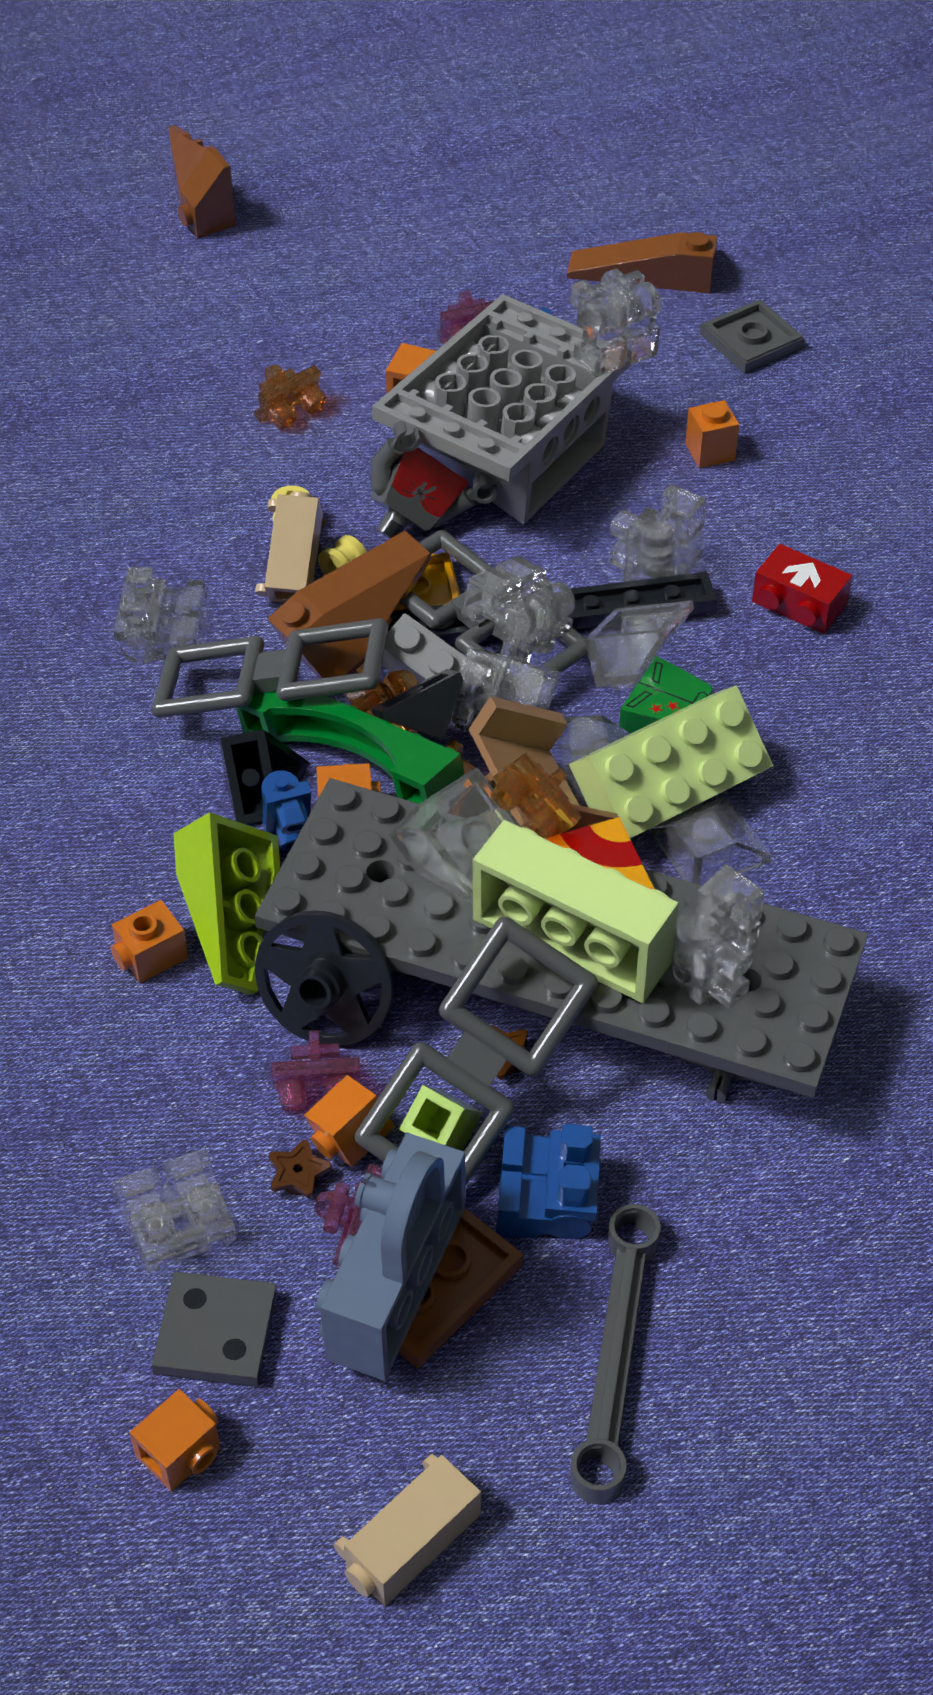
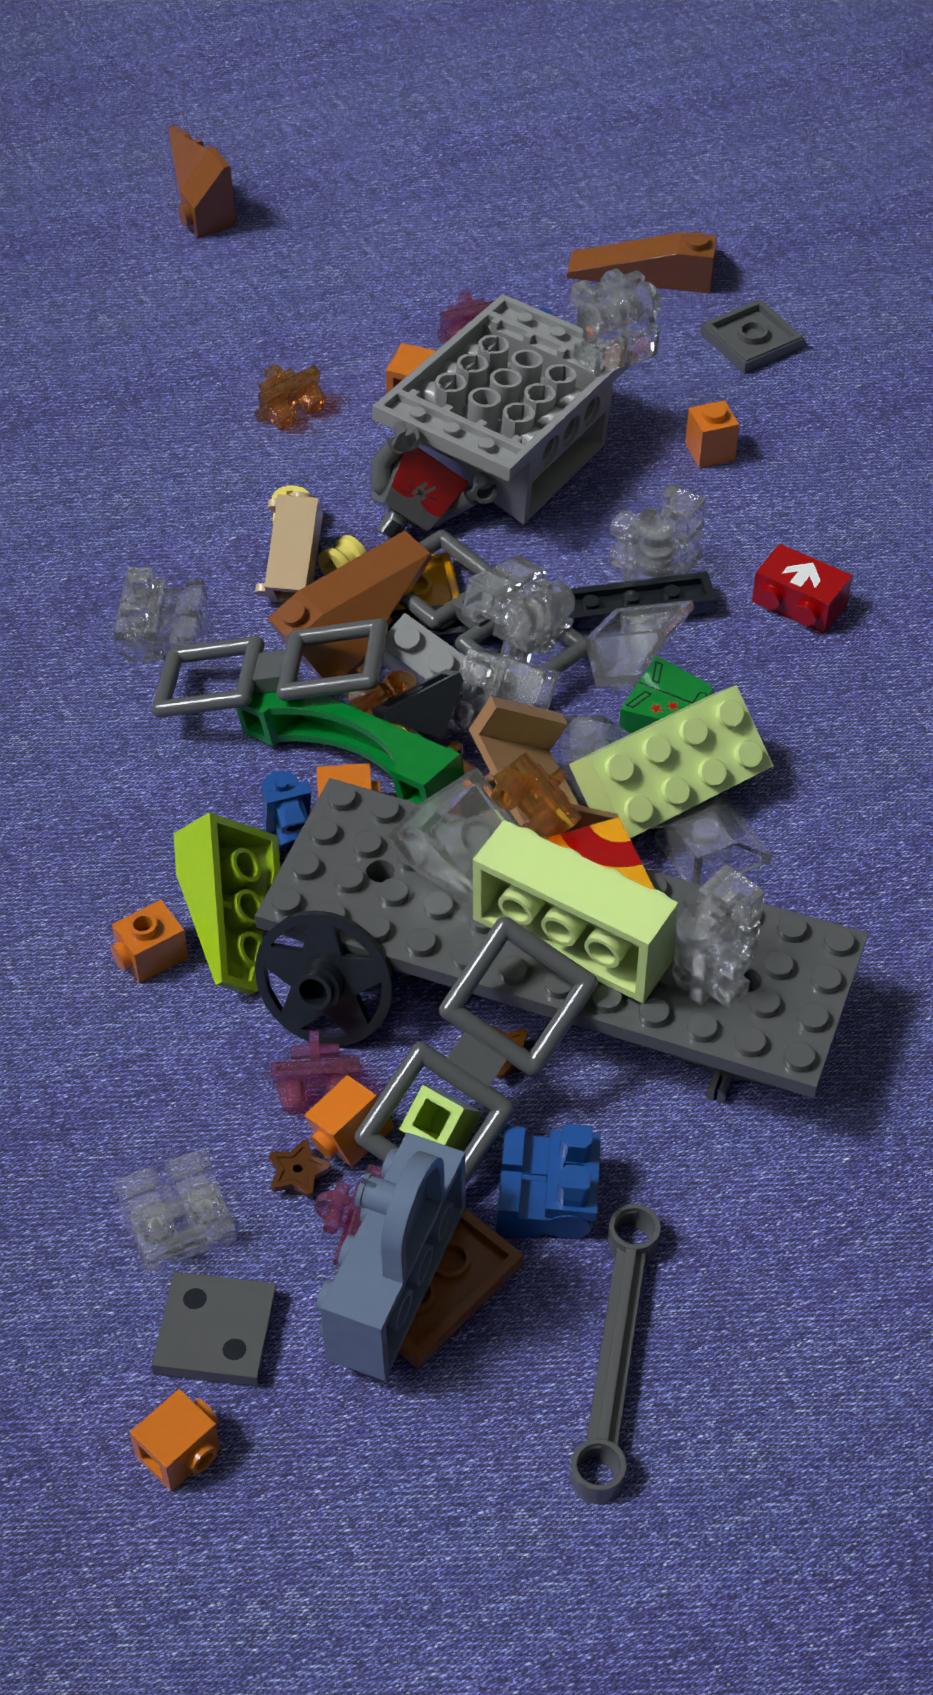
black slope [220,729,310,824] -> none
tan brick [333,1454,481,1606] -> none

